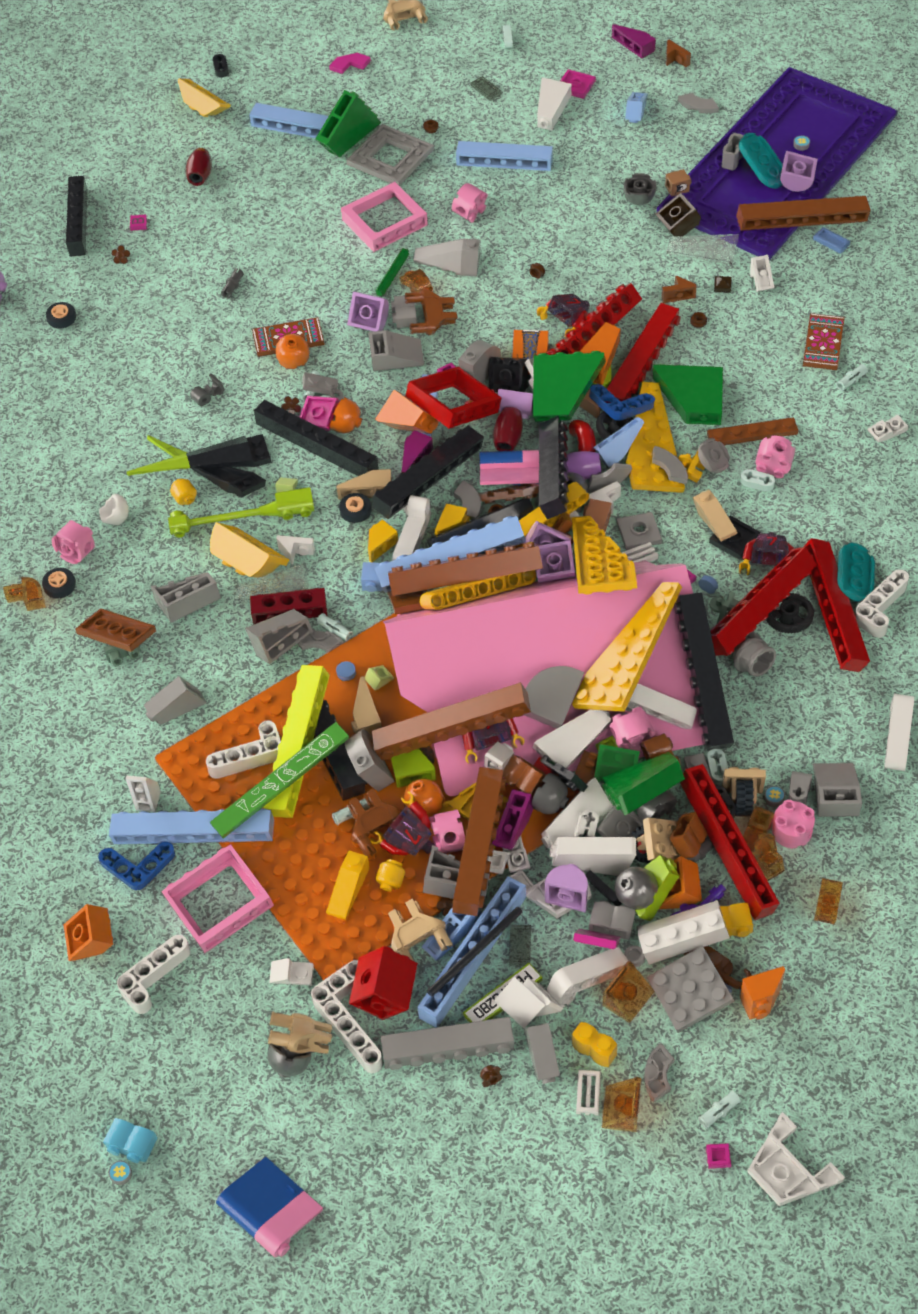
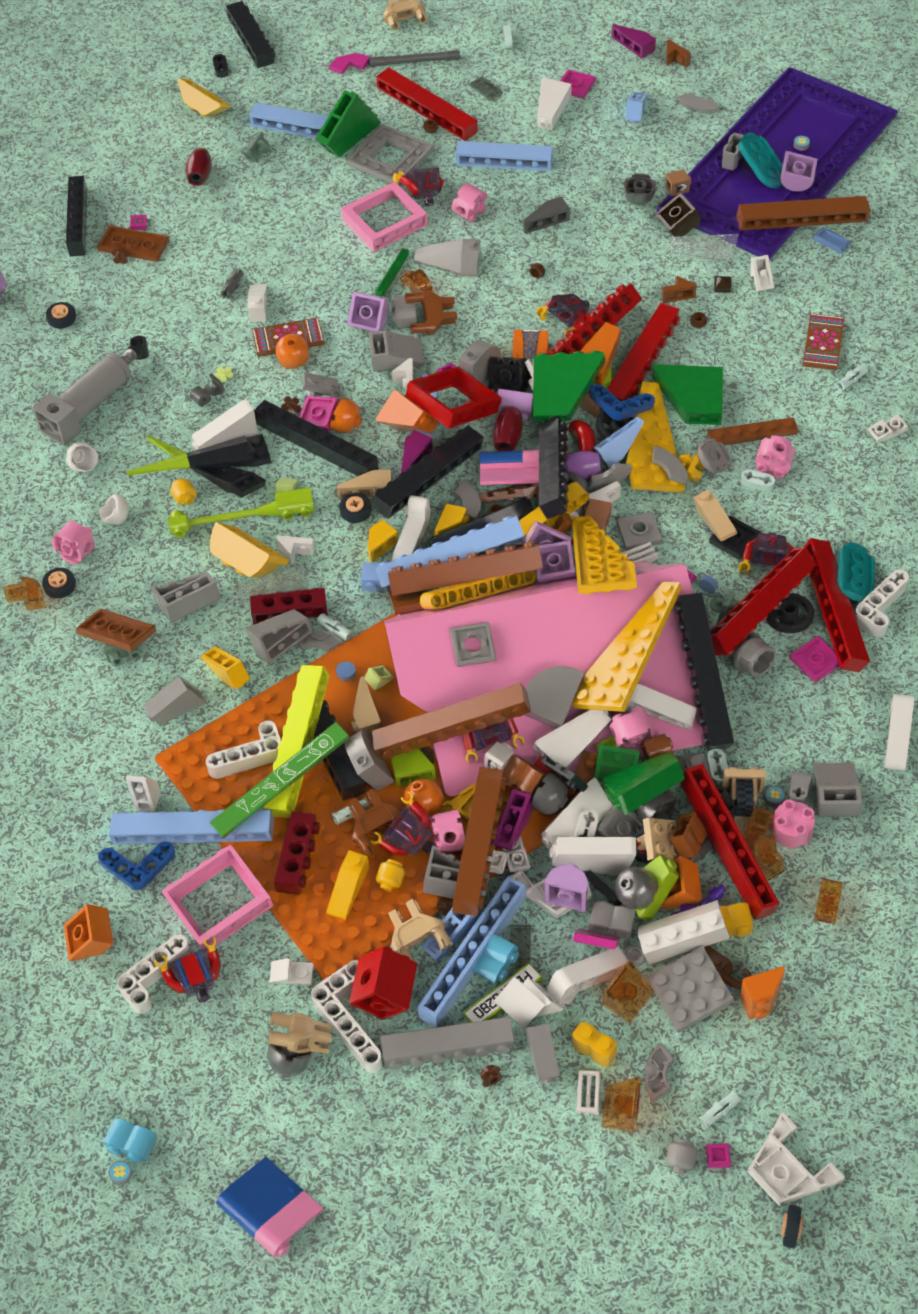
black piece [427,907,523,997] -> none
none -> light grey piece [33,336,149,446]
none -> white hair [66,442,98,472]
none -> dark orange tile [97,225,170,262]
none -> torso [154,935,221,1003]
none -> white slope [191,399,258,451]
none -> yellow slope [200,646,250,689]
none -> yellowish green plant [214,367,234,382]
none -> black brick [226,1,276,68]
none -> sand green hips [242,132,270,162]
none -> white slope [247,284,267,322]
none -> dark red brick [274,811,320,895]
none -> dark grey piece [370,50,460,67]
none -> red brick [376,68,478,141]
none -> white slope [392,358,414,390]
none -> torso [393,167,444,207]
none -> light grey piece [450,622,496,667]
none -> medium azure brick [473,934,519,985]
none -> dark grey slope [523,196,570,234]
none -> light grey head [666,1139,697,1175]
none -> black wheel [781,1205,803,1248]
none -> dark pink tile [789,636,840,683]

